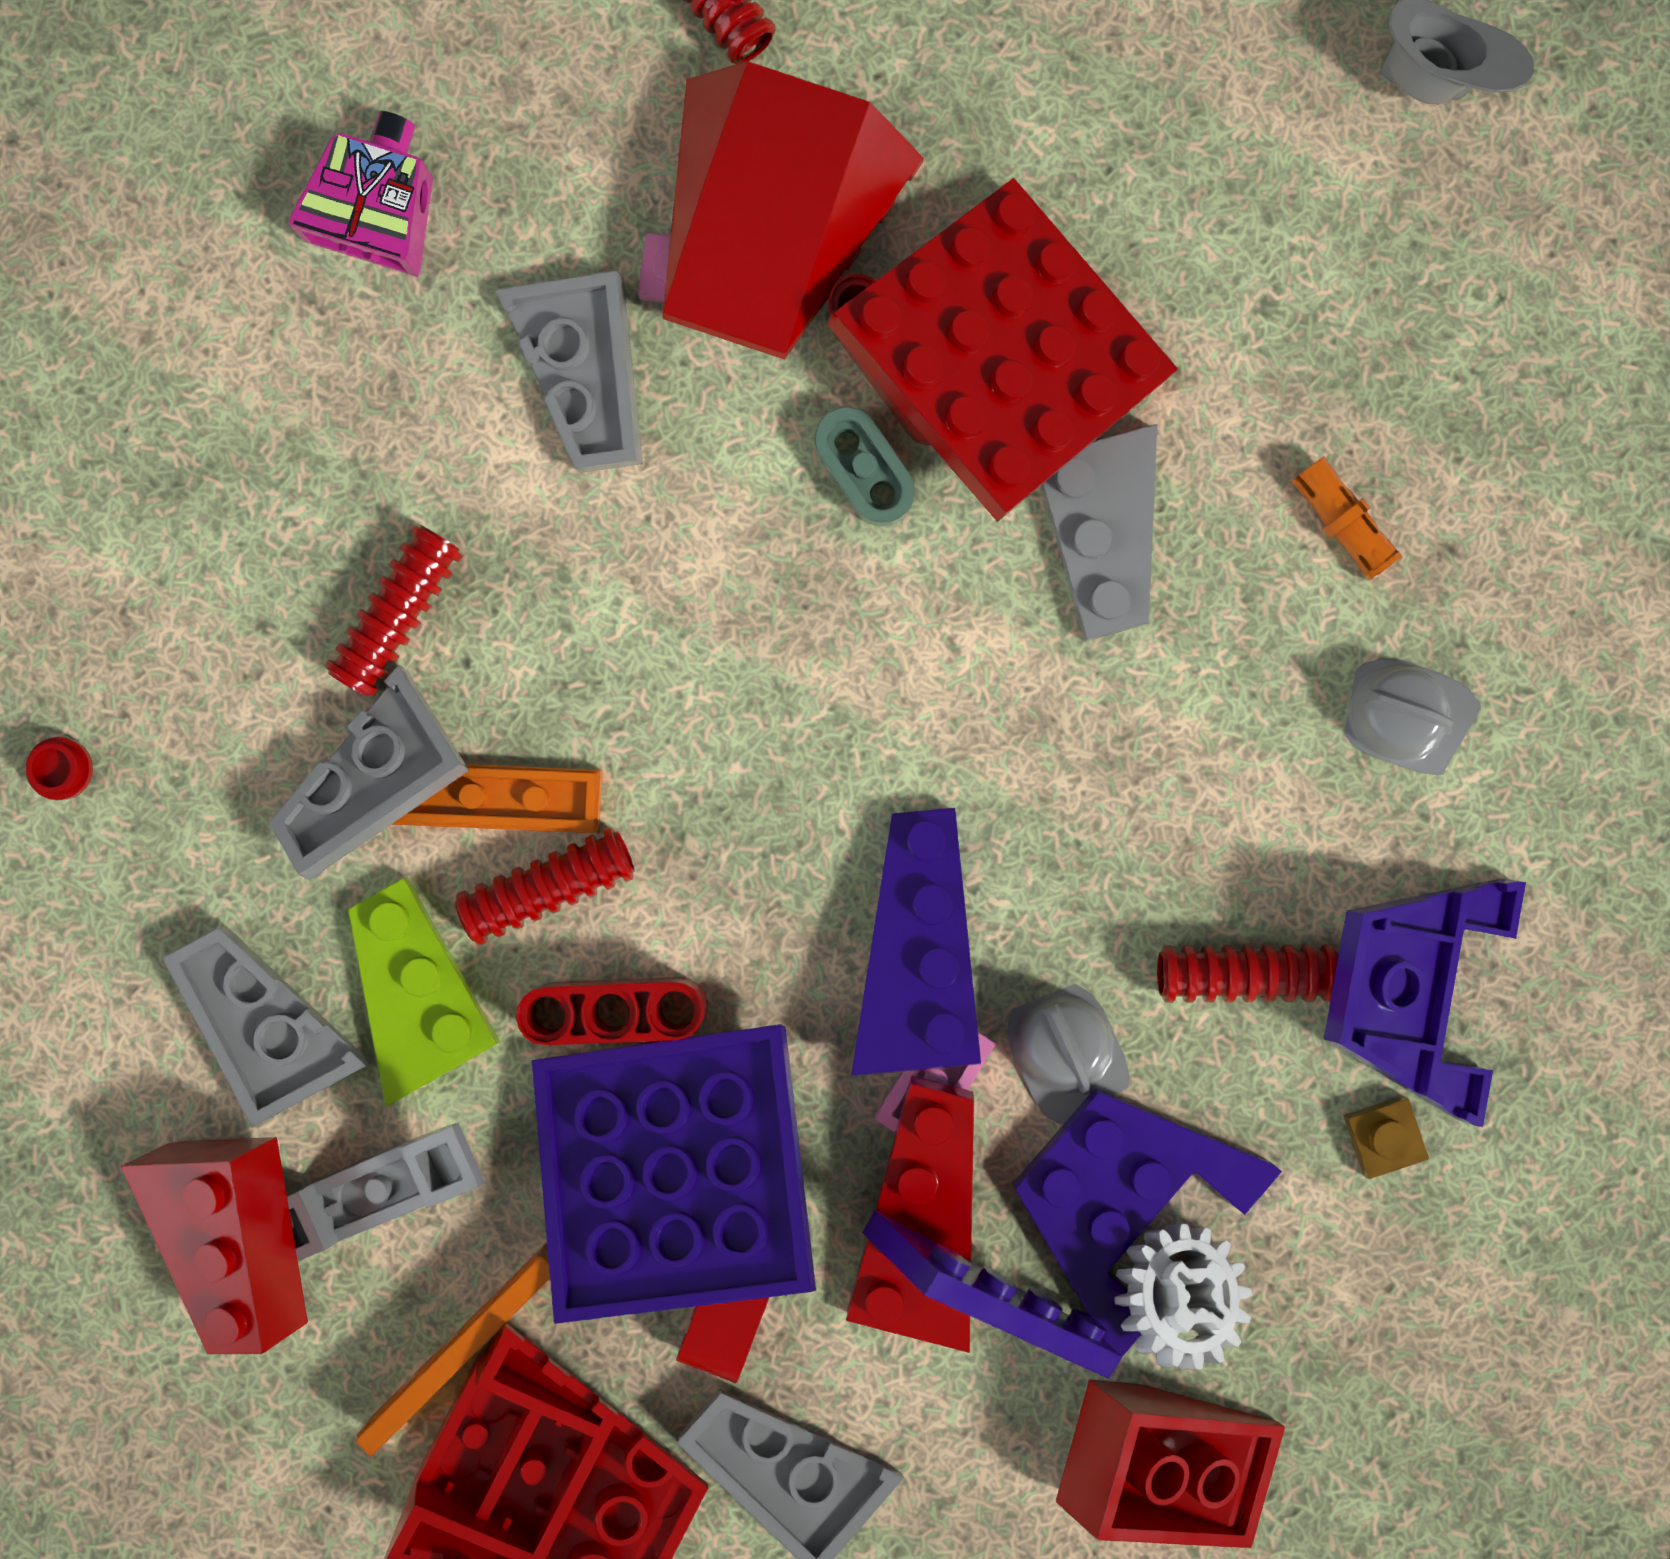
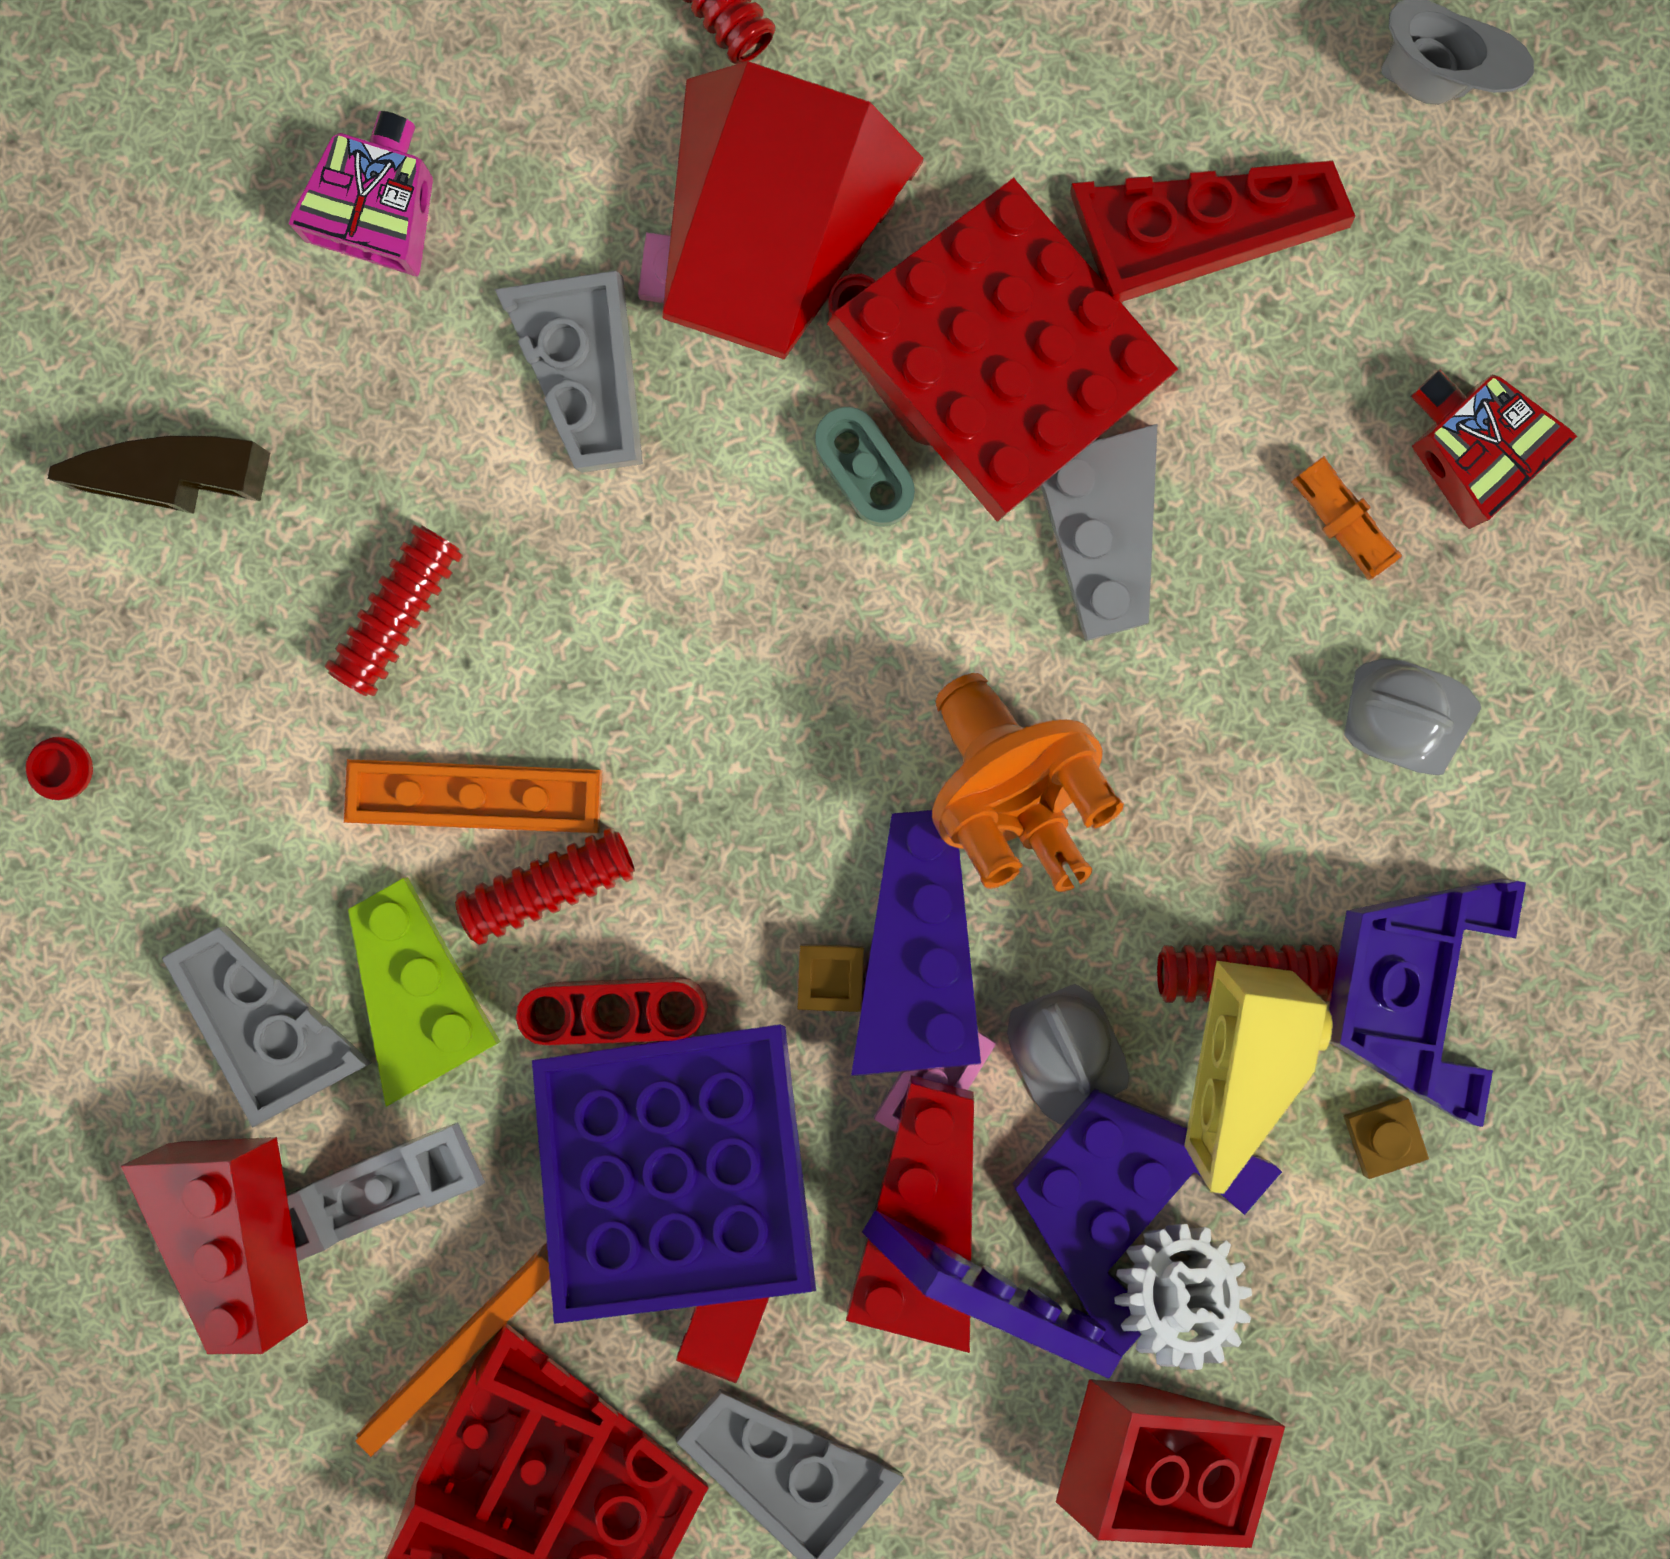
light grey wing [269,664,469,880] -> none
none -> dark brown slope [47,436,270,514]
none -> pearl gold plate [797,944,864,1012]
none -> orange piece [932,673,1124,892]
none -> red wing [1070,160,1355,302]
none -> light yellow slope [1184,961,1332,1194]
none -> torso [1410,369,1578,529]

